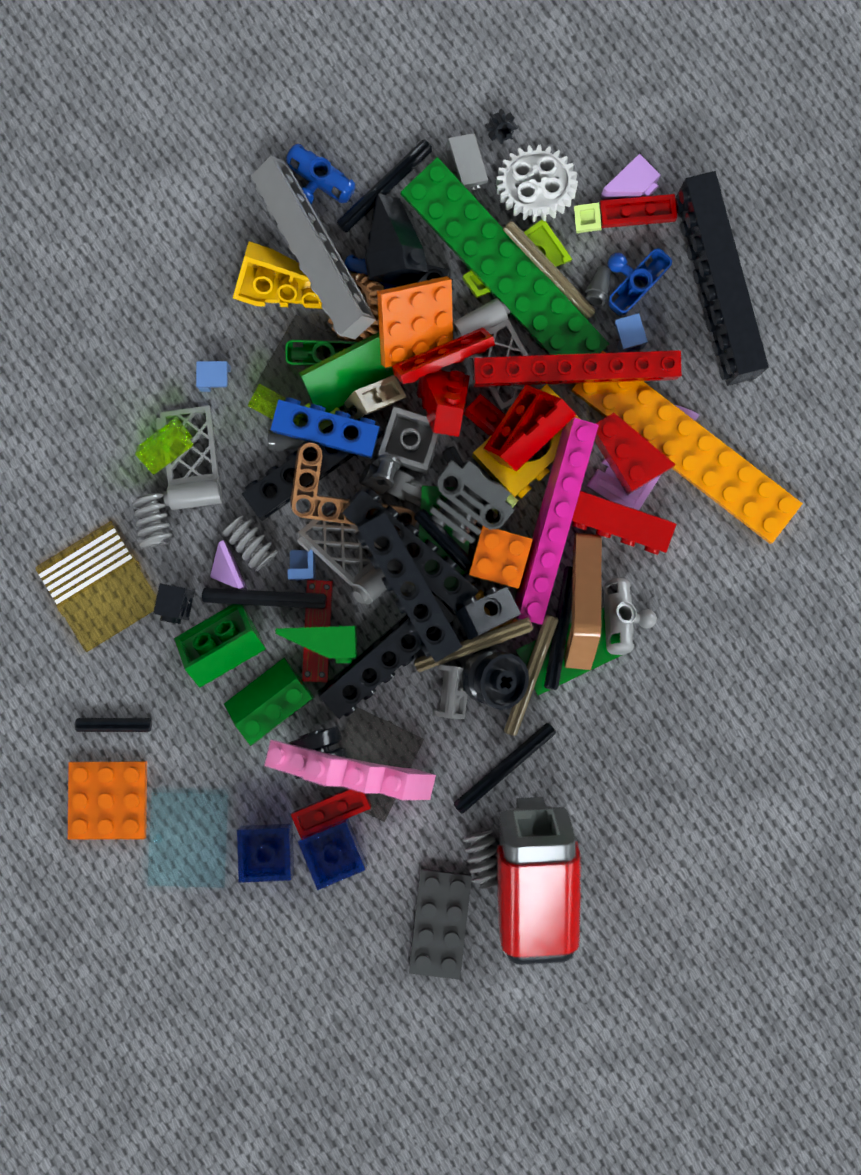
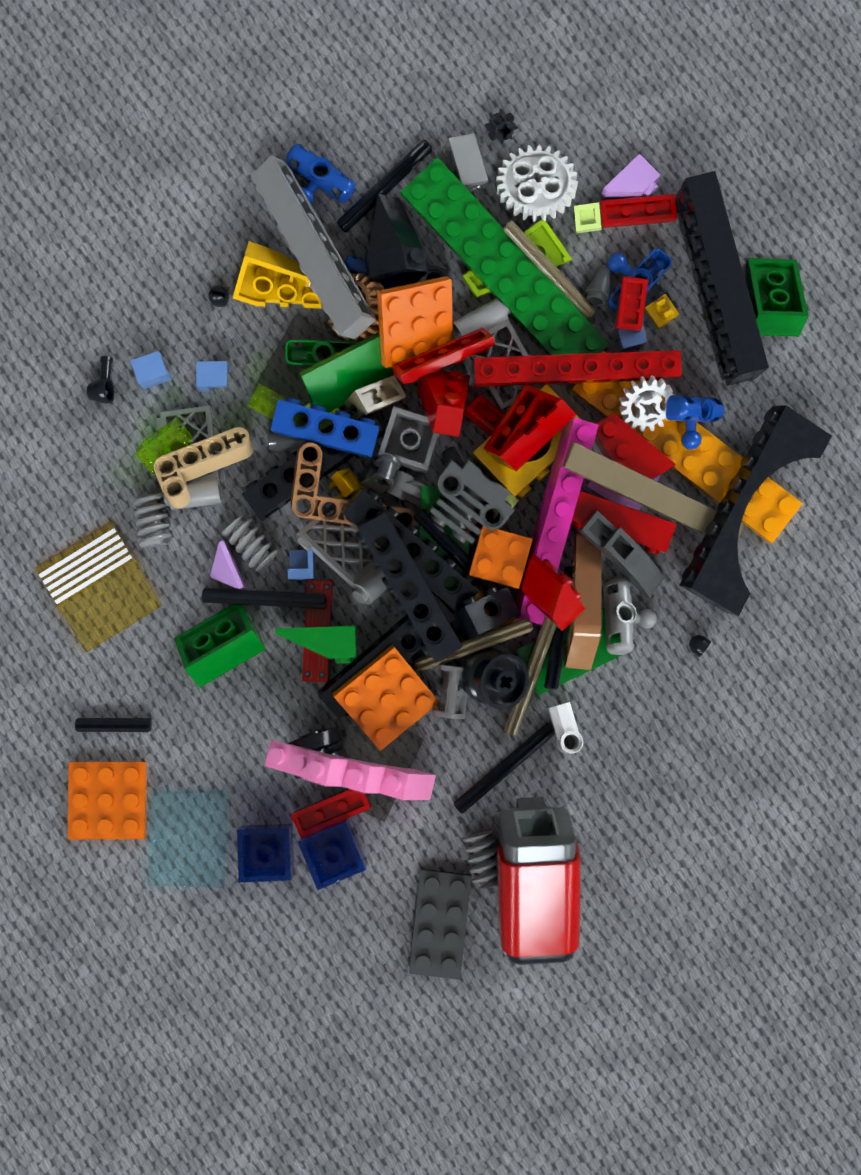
black brick [153,583,195,624] -> none
green slope [224,657,315,746] -> none
none -> black bar [87,356,114,404]
none -> medium blue panel [131,351,172,389]
none -> tan beam [154,427,254,508]
none -> black hinge [208,286,229,307]
none -> yellow tile [329,467,364,498]
none -> orange plate [332,645,440,751]
none -> red slope [521,554,585,631]
none -> white piece [548,702,583,754]
none -> dark tan tile [561,442,744,539]
none -> dark grey slope [578,511,664,597]
none -> red plate [615,276,648,332]
none -> white gear [619,376,674,432]
none -> yellow tile [644,294,679,330]
none -> blue piece [666,395,725,450]
none -> black arch [679,405,832,616]
none -> black hinge [689,635,711,657]
none -> green slope [747,258,809,337]

